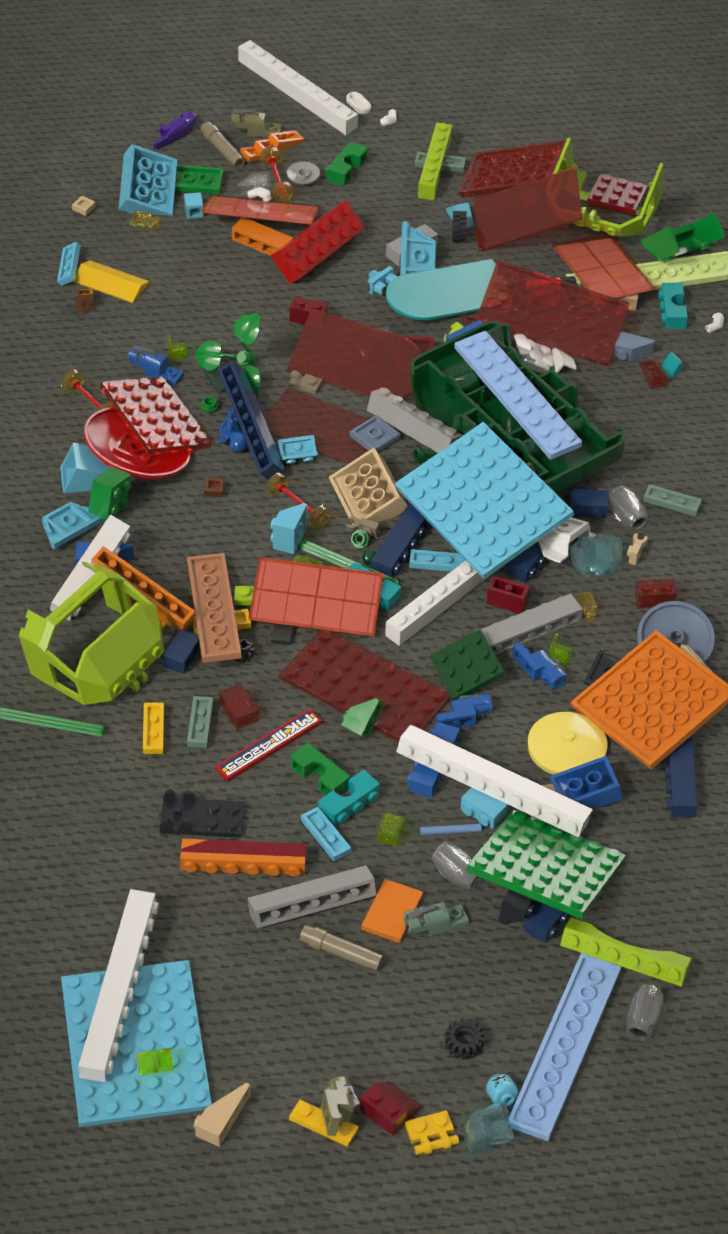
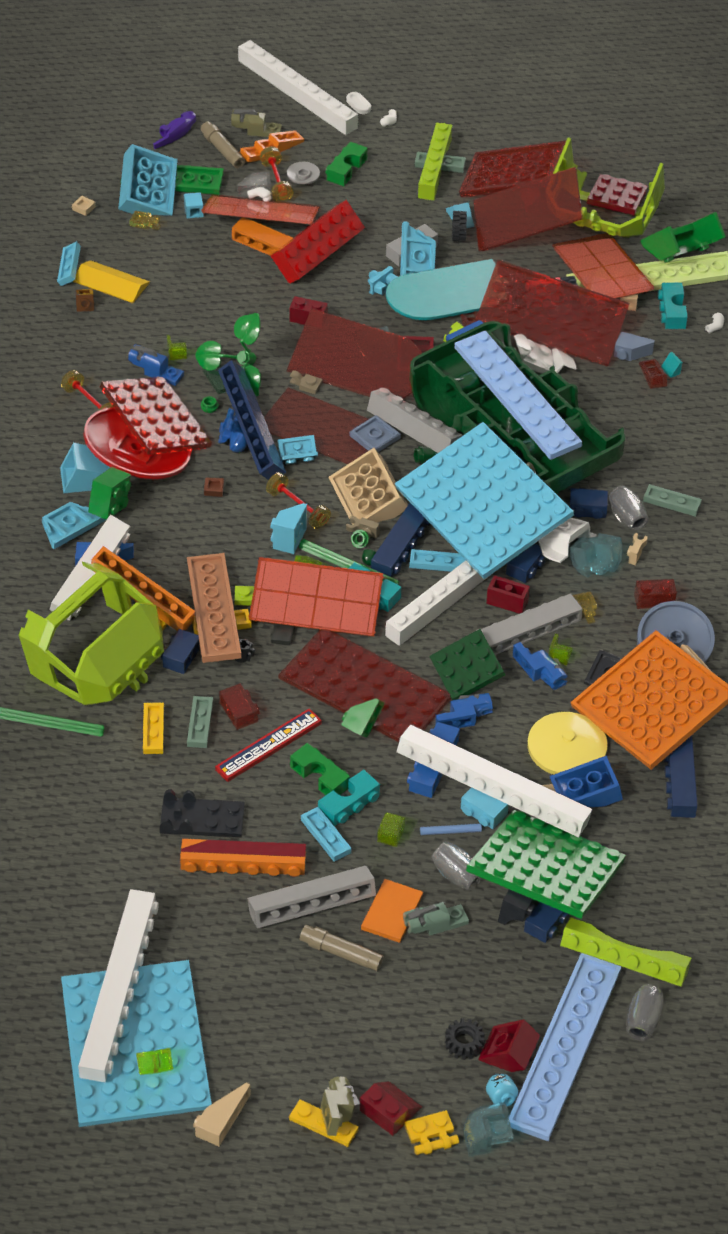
none -> dark red slope [478,1019,540,1072]

